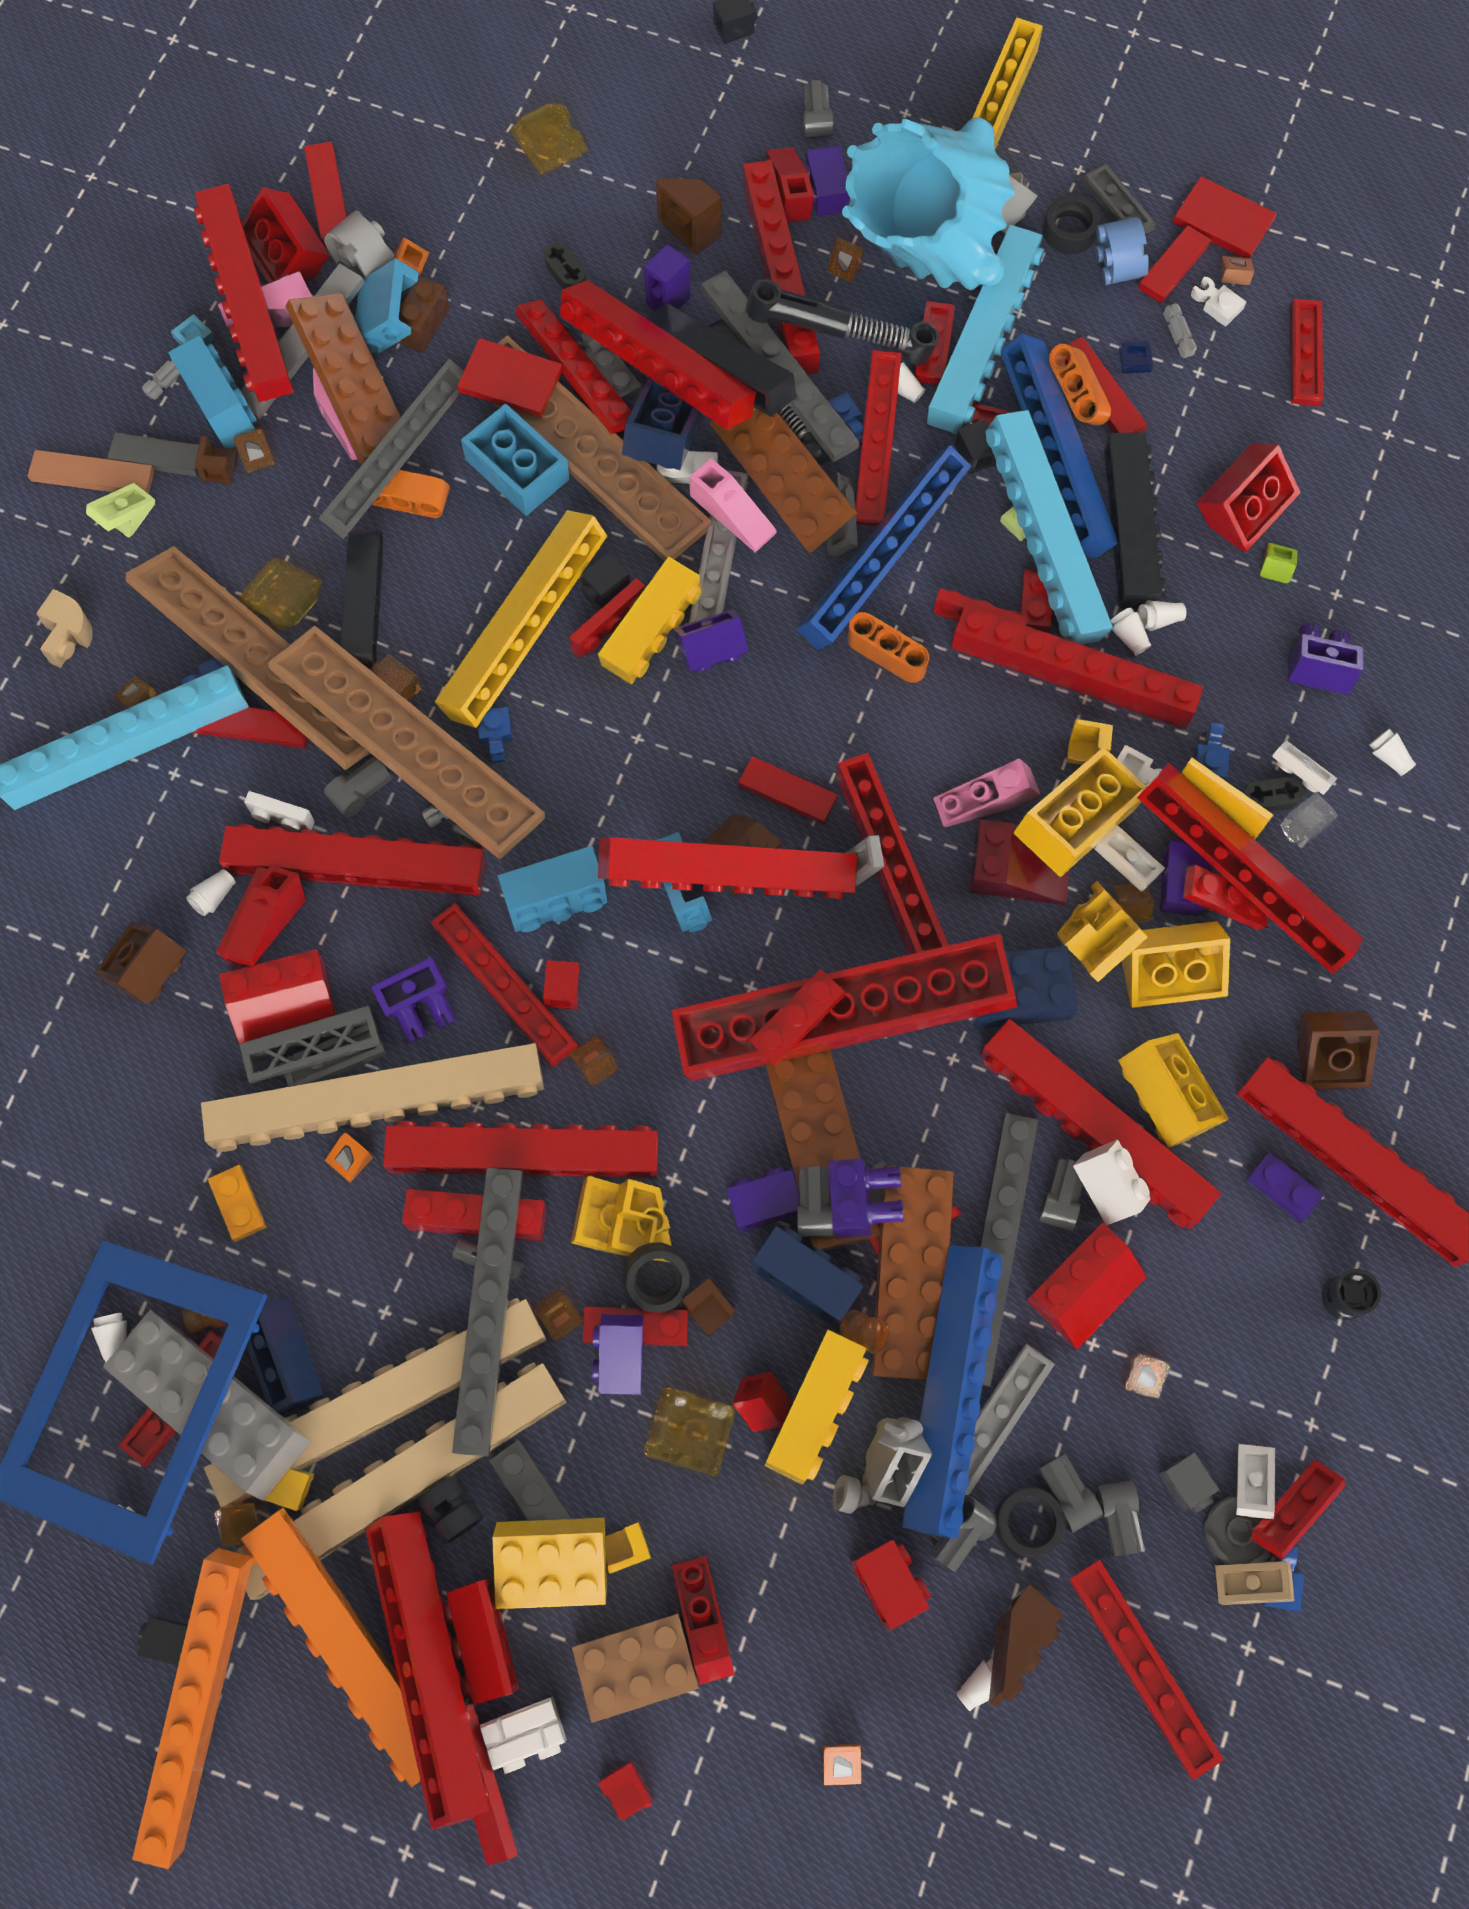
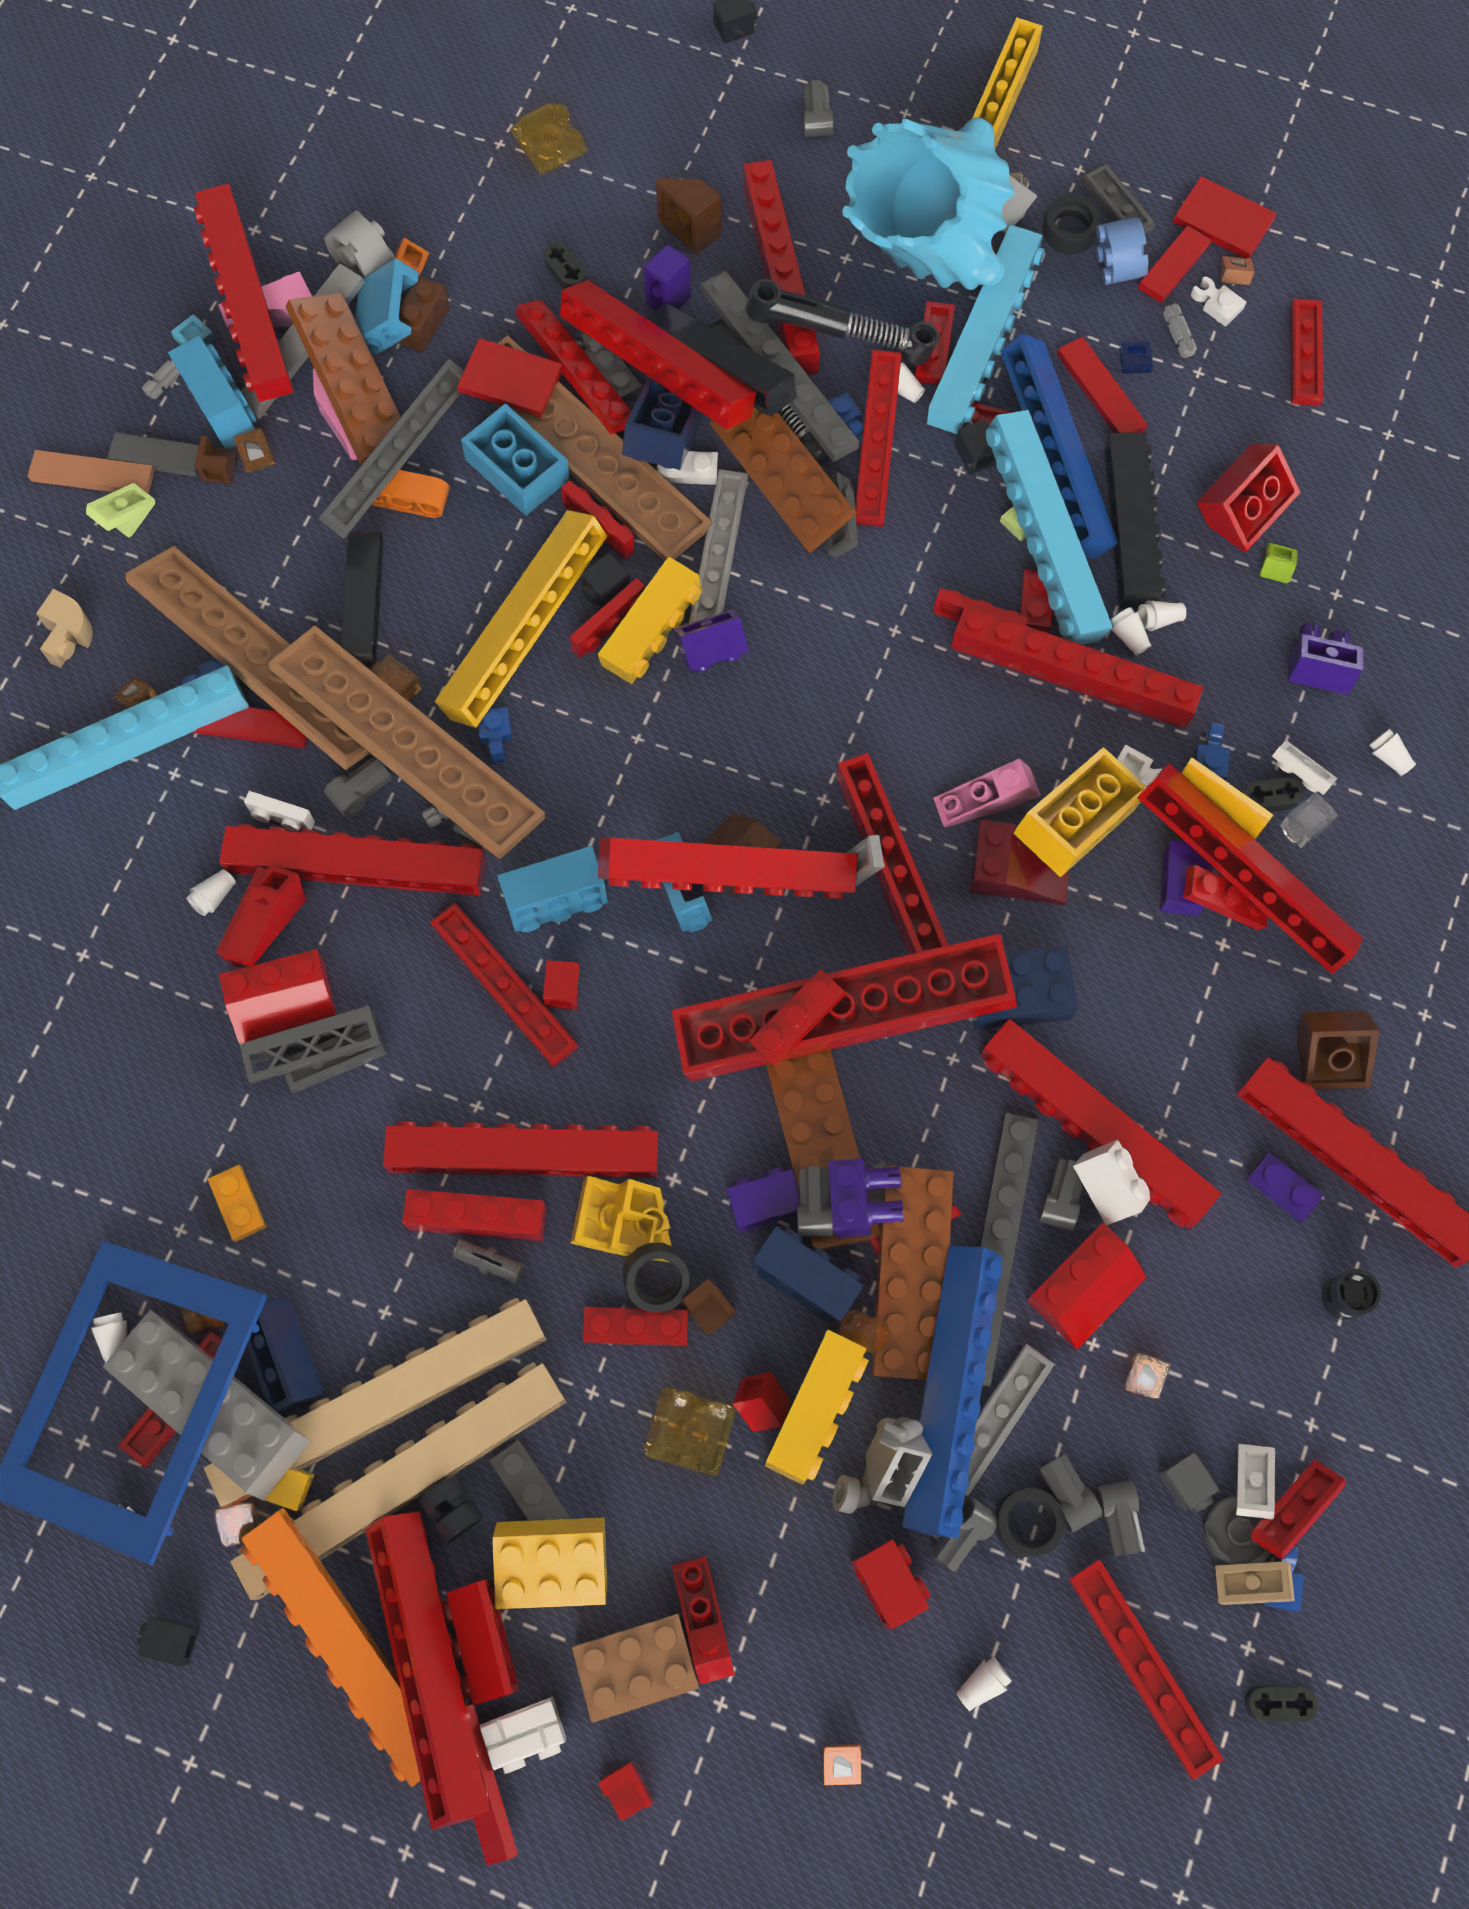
reddish brown slope [94,921,187,1005] -> none
orange brick [132,1548,253,1869] -> none
tan brick [201,1043,545,1152] -> none
clear yellow slope [239,557,322,630] -> none
red slope [242,187,330,284] -> none
red tile [304,141,347,245] -> none
orange slope [325,1132,373,1183] -> none
dark purple brick [371,957,457,1043] -> none
dark grey plate [452,1168,523,1457] -> none
clear orange slope [533,1289,584,1342] -> none
clear orange slope [569,1036,618,1086] -> none
brick [592,1314,644,1395] -> none
yellow panel [605,1523,651,1574] -> none
bright pink slope [689,458,777,553] -> none
red tile [738,756,838,825] -> none
red slope [765,147,814,222] -> none
blue brick [796,445,971,650] -> none
dark purple brick [803,145,850,216] -> none
clear orange slope [828,237,864,282] -> none
orange beam [847,612,929,683] -> none
reddish brown slope [989,1584,1064,1707] -> none
orange beam [1049,344,1111,426] -> none
yellow slope [1057,881,1147,982] -> none
yellow panel [1067,719,1113,765] -> none
white plate [1094,825,1165,892] -> none
clear orange slope [1114,884,1154,922] -> none
yellow slope [1118,1033,1229,1148] -> none
yellow slope [1121,921,1230,1008] -> none
none -> red plate [561,480,634,560]
none -> pearl dark grey beam [1244,1686,1319,1722]

